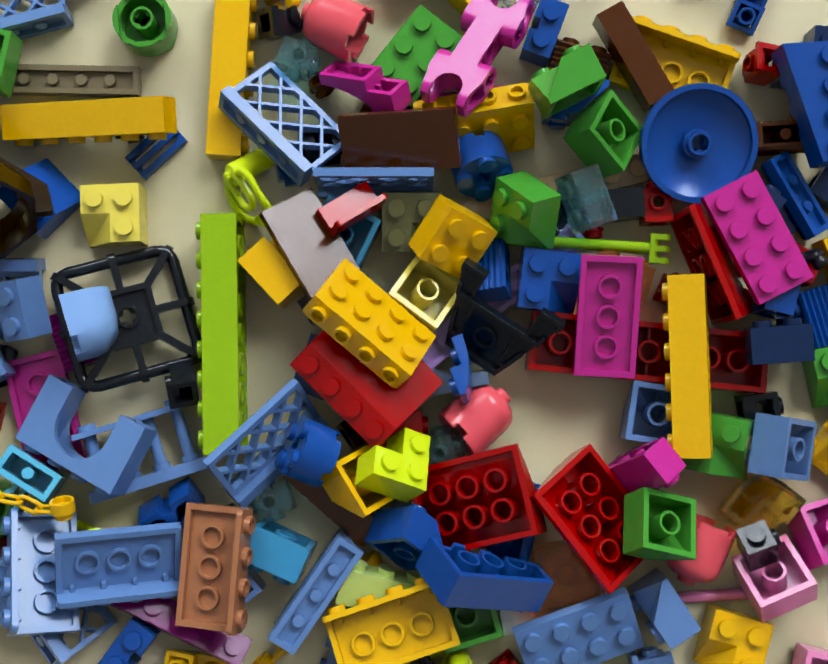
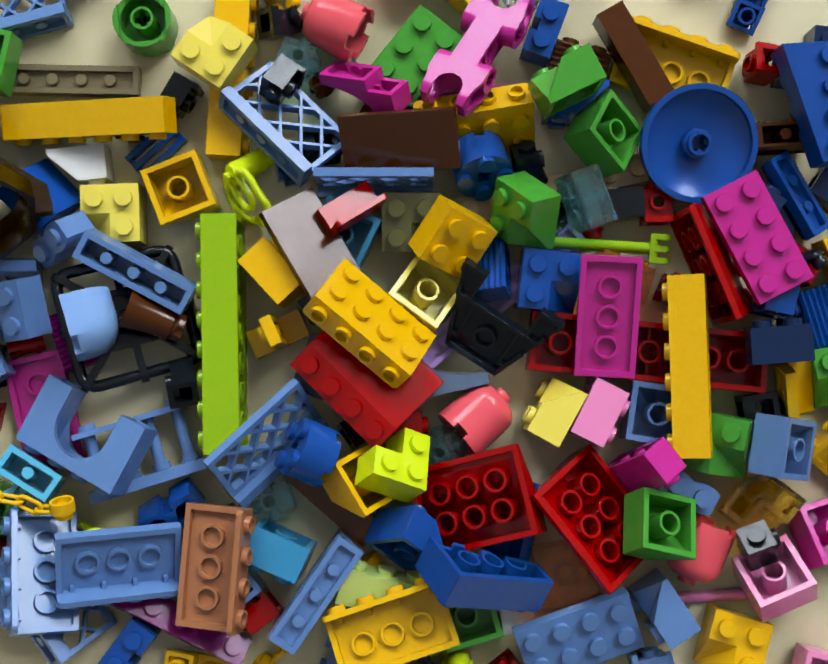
blue slope [448,334,472,405] -> none
none -> red pin [6,335,46,359]
none -> medium blue brick [33,211,95,268]
none -> white slope [45,143,115,185]
none -> medium blue brick [72,228,196,315]
none -> reddish brown plant [118,290,188,342]
none -> yellow slope [140,149,222,226]
none -> black brick [160,71,205,121]
none -> light yellow slope [170,16,258,93]
none -> red brick [243,586,284,636]
none -> yellow bracket [245,309,310,359]
none -> brick [259,54,306,106]
none -> black brick [510,140,548,184]
none -> light yellow slope [520,377,588,448]
none -> bright pink brick [568,377,630,448]
none -> medium blue brick [658,471,720,515]
none -> yellow panel [774,361,814,419]

